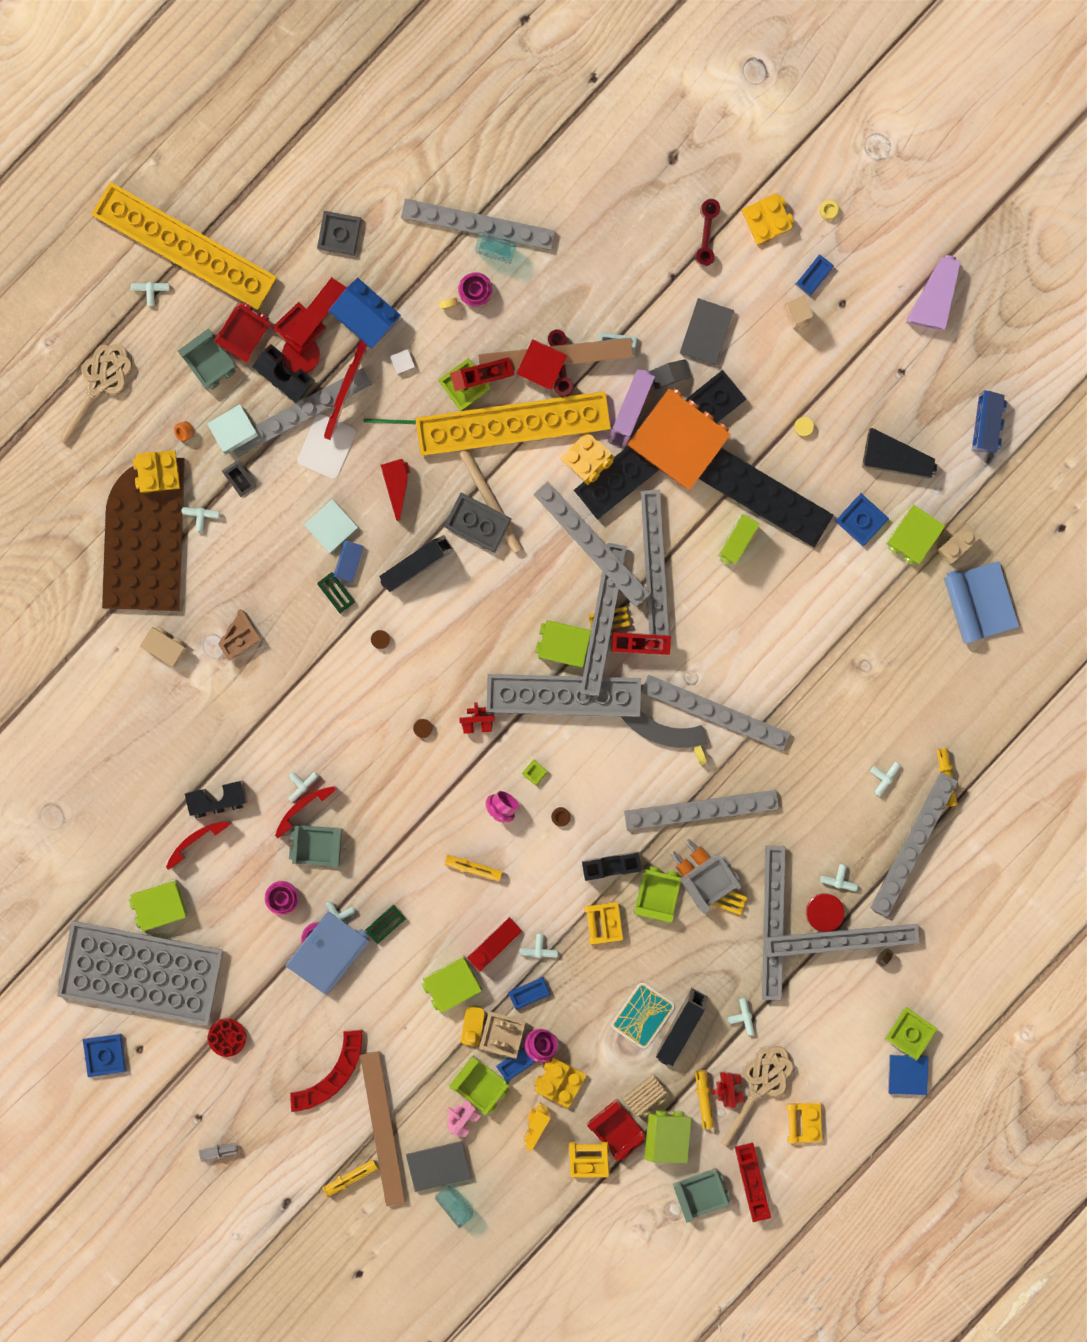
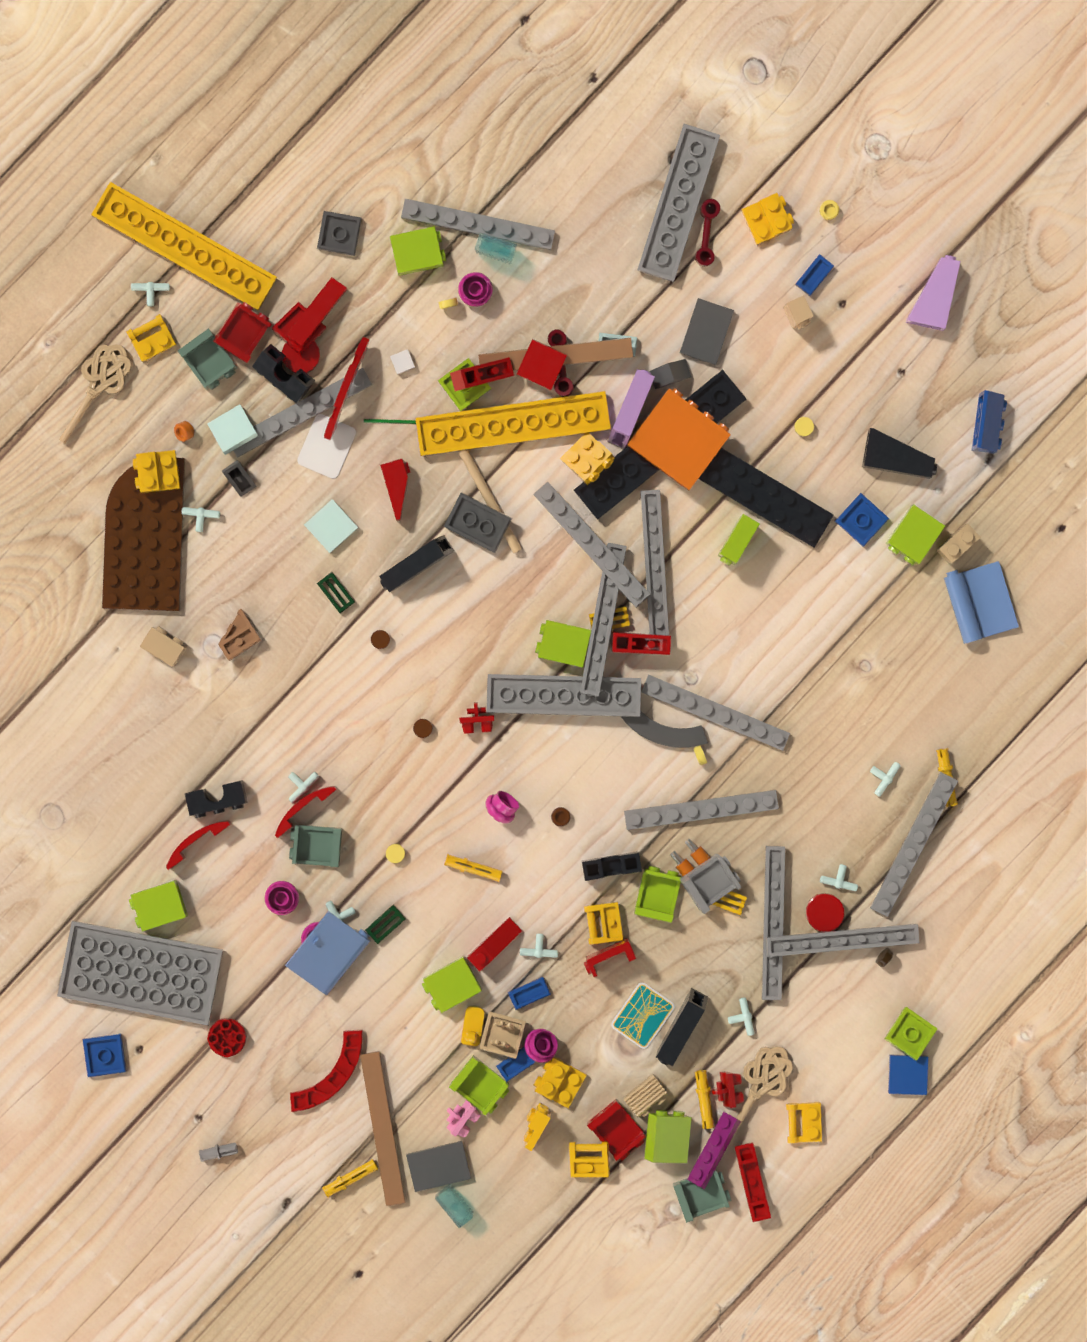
blue slope [329,277,401,349] -> none
blue tile [333,540,364,583] -> none
lime tile [521,759,548,786] -> none
none -> yellow plate [126,314,176,362]
none -> light yellow tile [386,844,405,863]
none -> lime brick [390,226,446,276]
none -> red panel [584,938,636,977]
none -> light grey plate [637,124,720,282]
none -> magenta plate [687,1111,741,1189]

